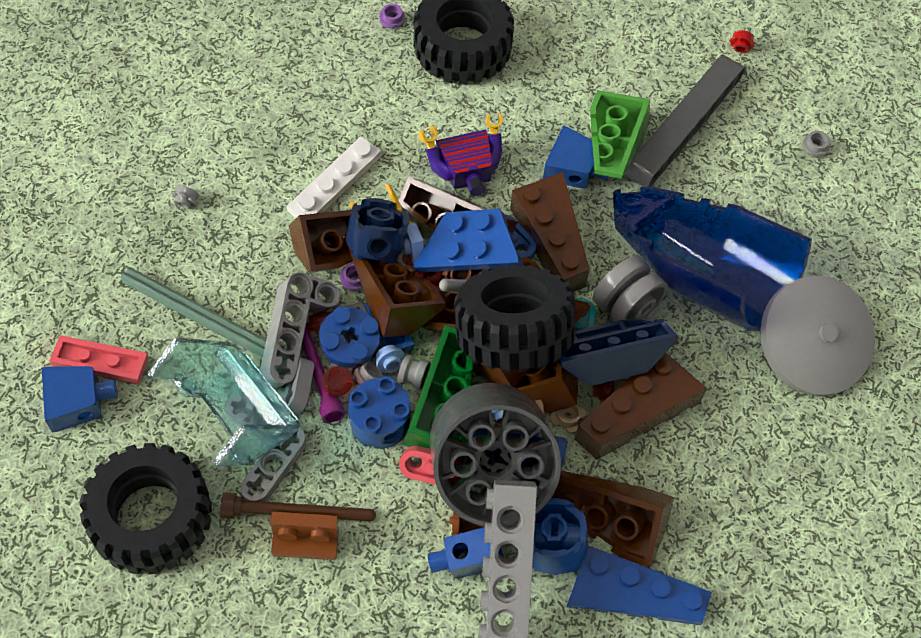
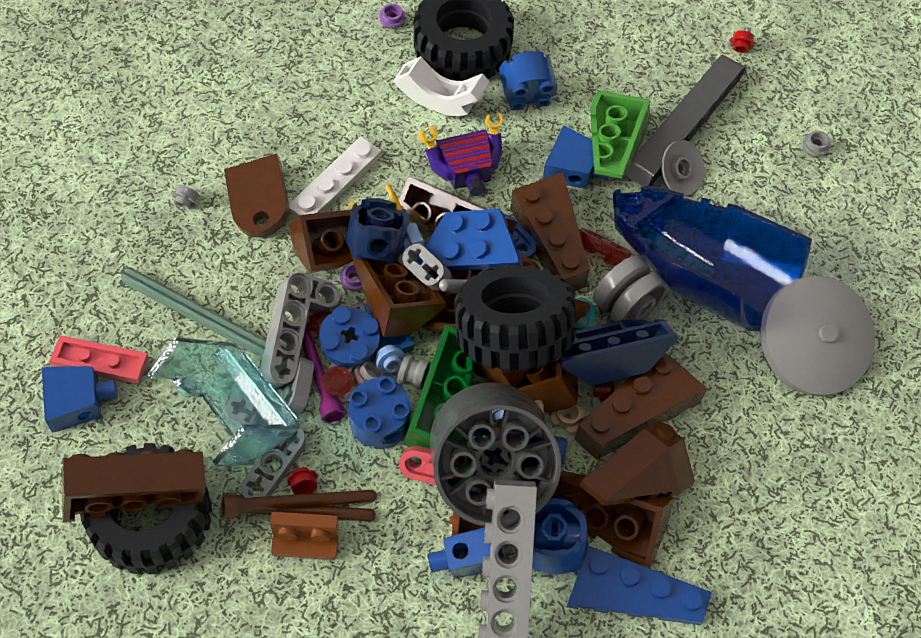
none -> reddish brown wedge [62,449,206,523]
none -> reddish brown piece [222,490,377,519]
none -> reddish brown tile [224,154,290,237]
none -> red plate [287,467,318,494]
none -> white arch [393,57,490,116]
none -> light grey beam [402,244,451,291]
none -> blue brick [499,51,557,110]
none -> clear red plate [579,228,632,266]
none -> reddish brown wedge [579,420,695,506]
none -> light grey dish [661,140,704,196]

